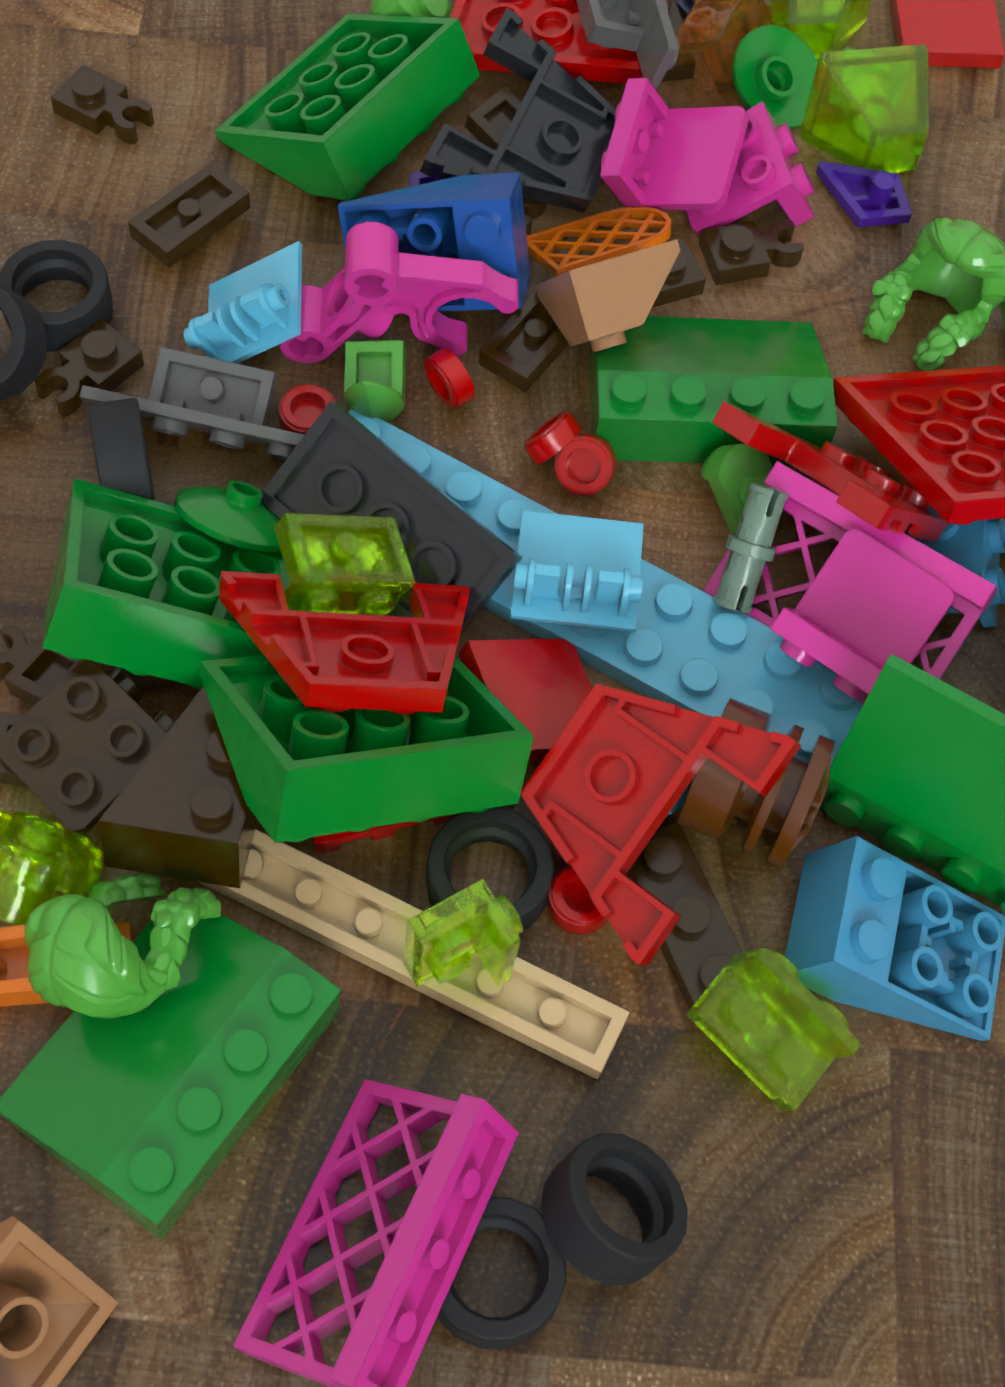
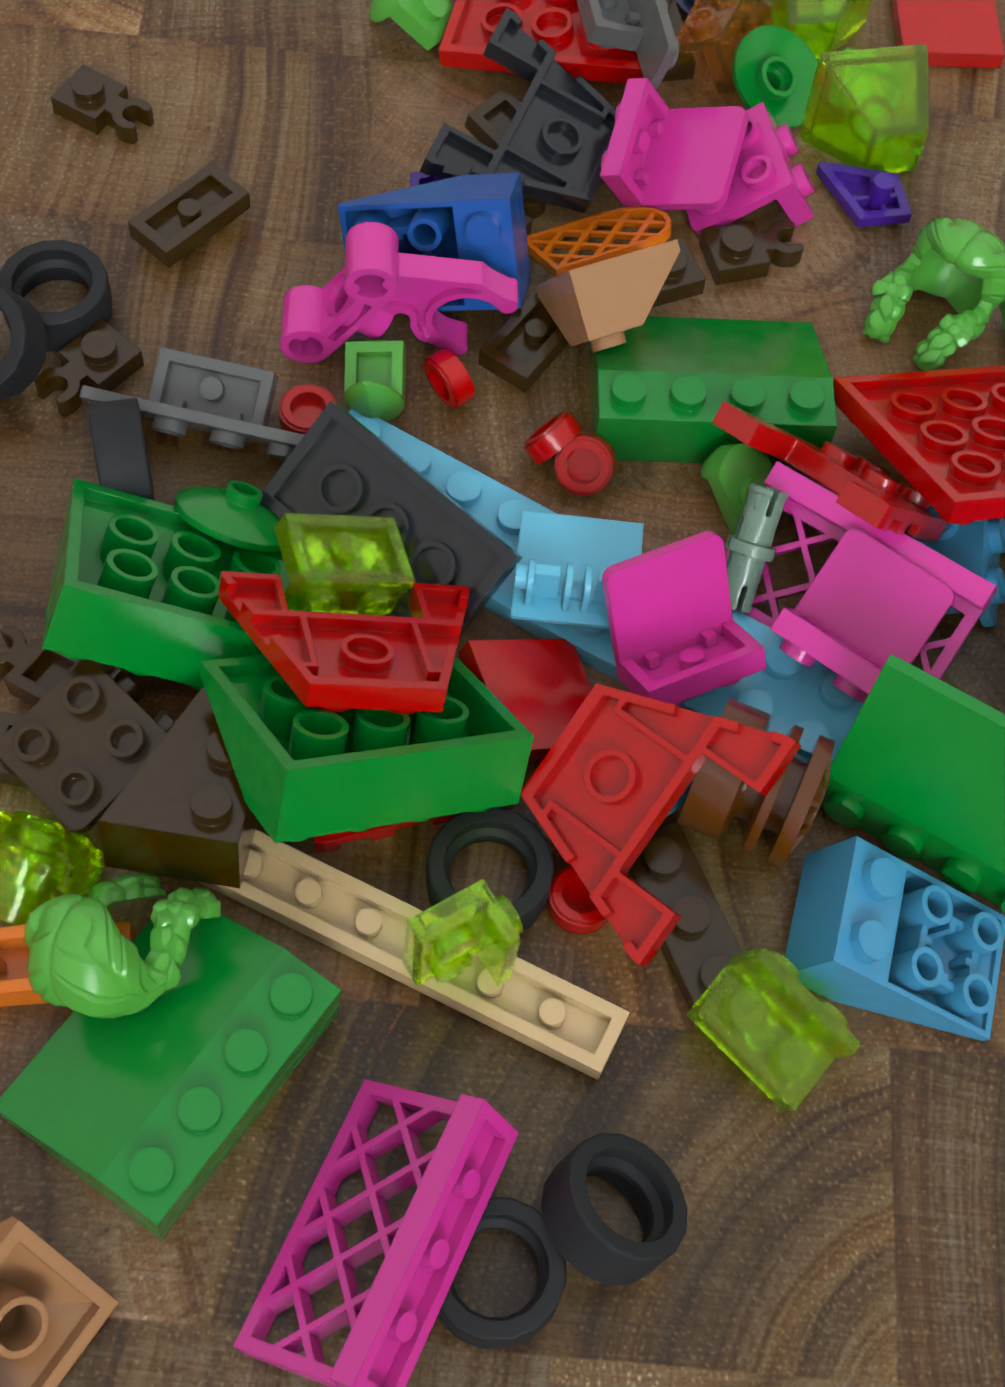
medium azure hinge [183,241,302,364] -> none
green slope [214,13,480,201] -> none
none -> dark pink bracket [602,530,767,706]

